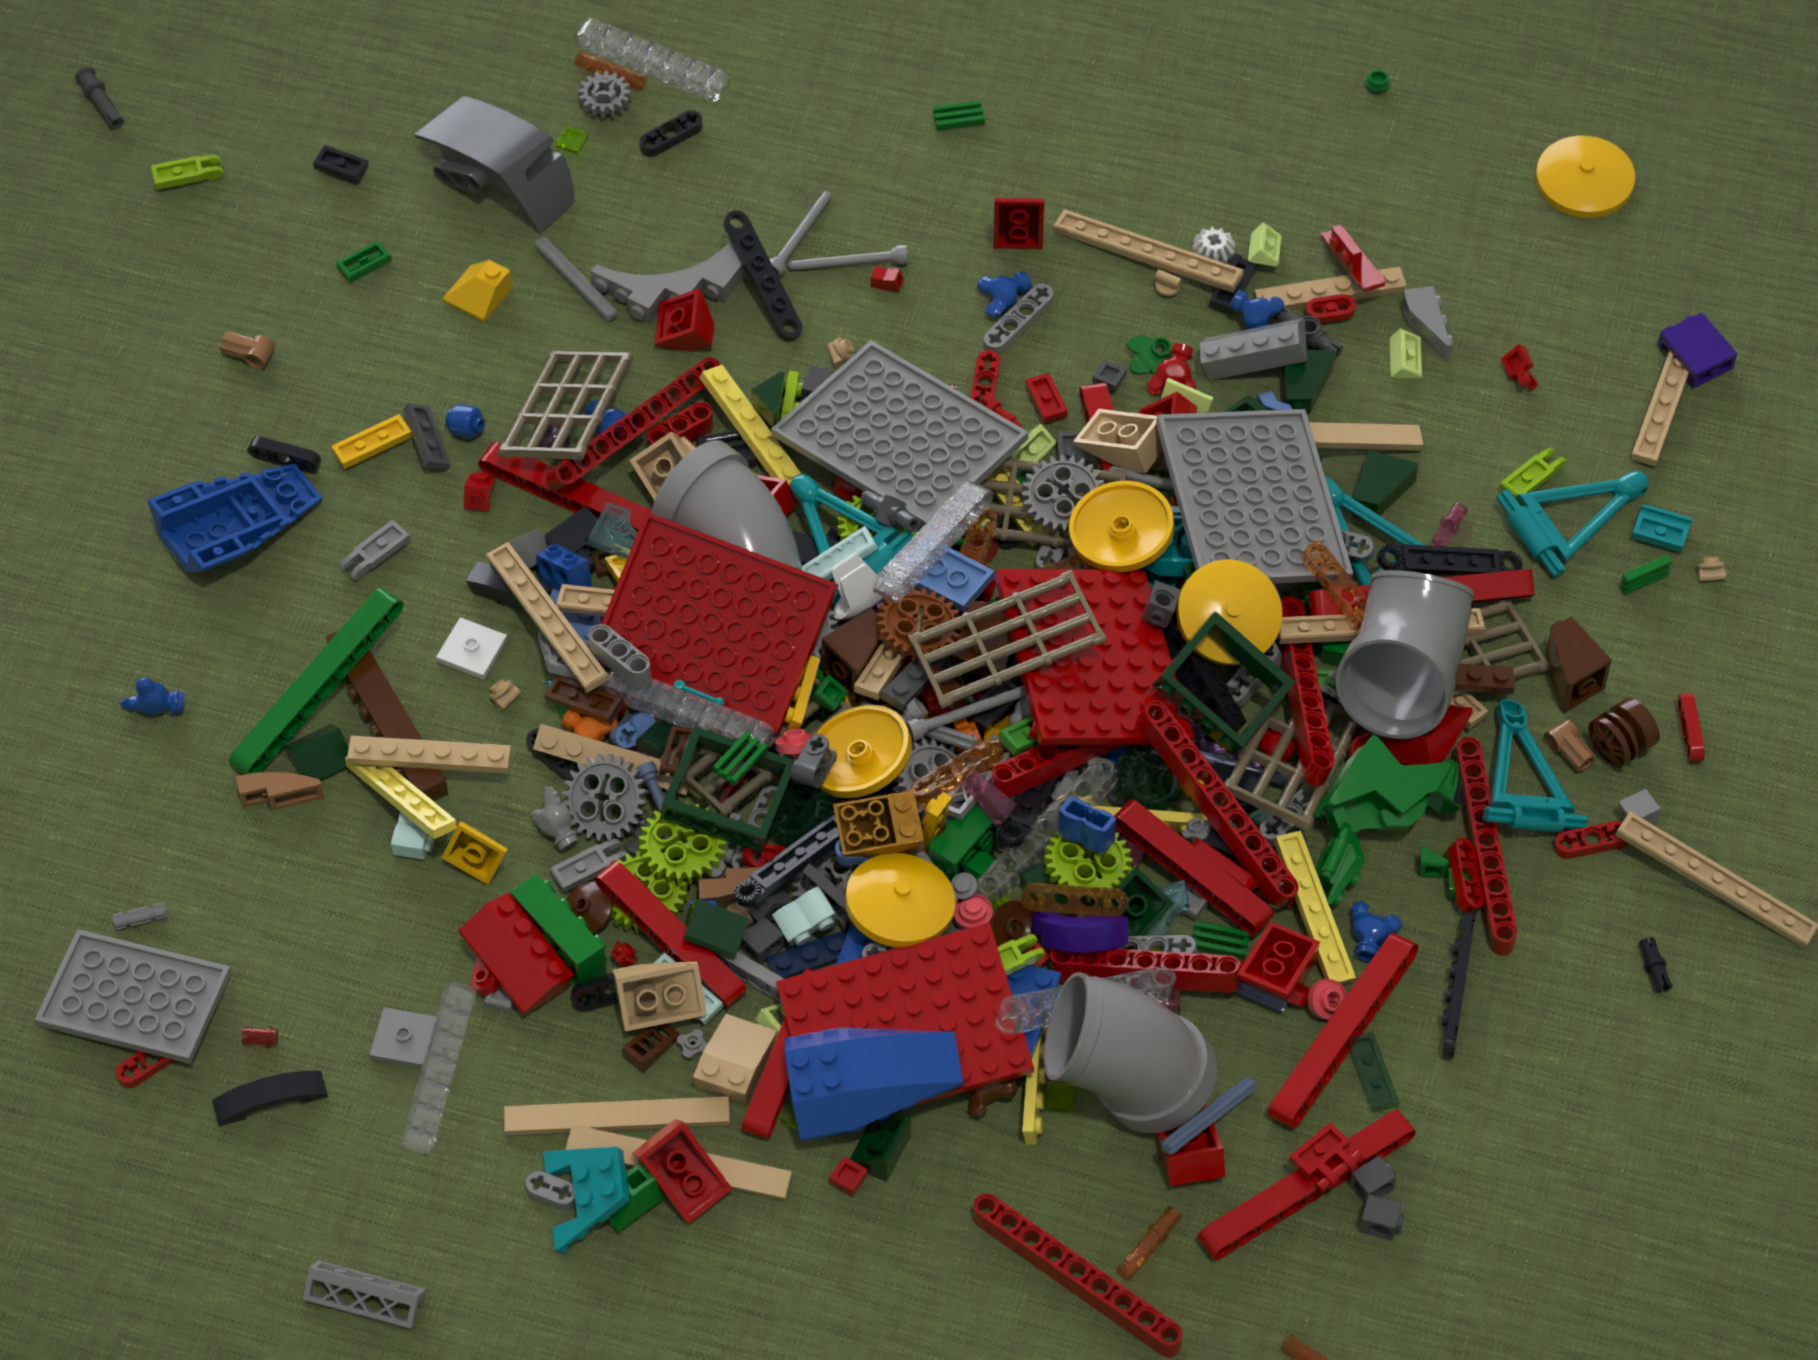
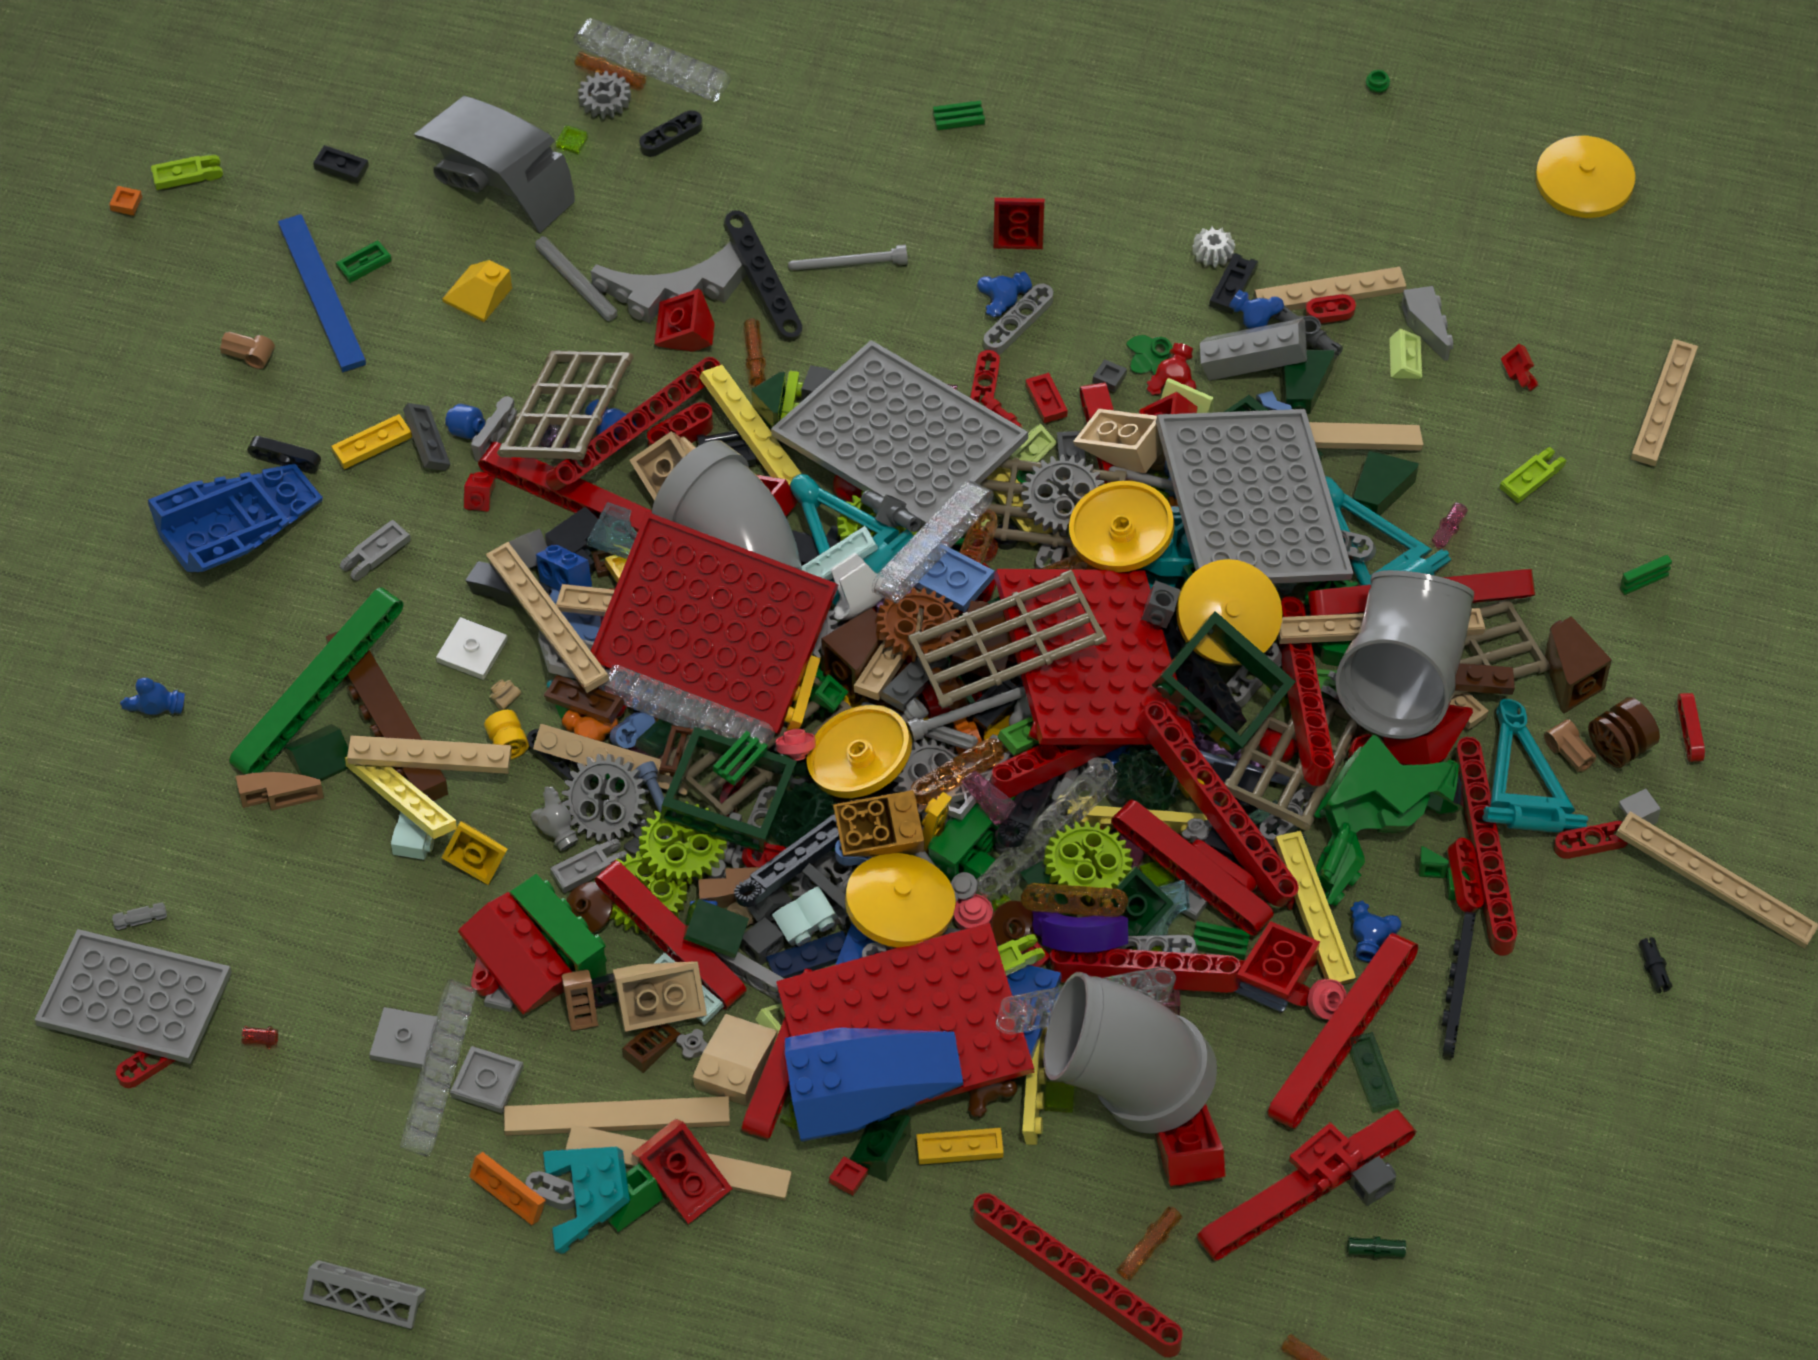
dark grey pin [75,66,124,129] -> none
black slope [212,1071,328,1126] -> none
light grey beam [588,624,652,688] -> none
red plate [611,941,638,967] -> none
teal hinge [674,680,725,708] -> none
light grey piece [769,191,831,278] -> none
dark grey piece [791,734,837,788] -> none
tan plate [827,337,854,368] -> none
red piece [871,266,904,291] -> none
tan tile [1053,209,1244,293] -> none
blue brick [1058,797,1116,853] -> none
tan plate [1155,270,1182,296] -> none
sand blue axle [1161,1077,1256,1155] -> none
yellowish green slope [1248,223,1282,267] -> none
clear orange beam [1302,541,1367,629] -> none
red bracket [1321,224,1385,292] -> none
dark grey brick [1360,1195,1405,1241] -> none
black plate [1376,544,1523,575] -> none
teal piece [1496,471,1649,578] -> none
teal plate [1631,504,1693,553] -> none
dark purple panel [1658,312,1738,389] -> none
tan plate [1698,557,1726,582] -> none
none -> orange plate [109,186,142,216]
none -> blue tile [278,214,366,372]
none -> light grey plate [450,1046,524,1113]
none -> orange plate [469,1152,546,1225]
none -> light grey hinge [471,396,517,462]
none -> yellow wheel [484,709,529,759]
none -> medium nougat slope [562,970,598,1031]
none -> clear orange pin [744,319,766,387]
none -> yellow plate [917,1128,1004,1164]
none -> clear neon green tile [1139,861,1176,889]
none -> dark green pin [1347,1236,1406,1259]

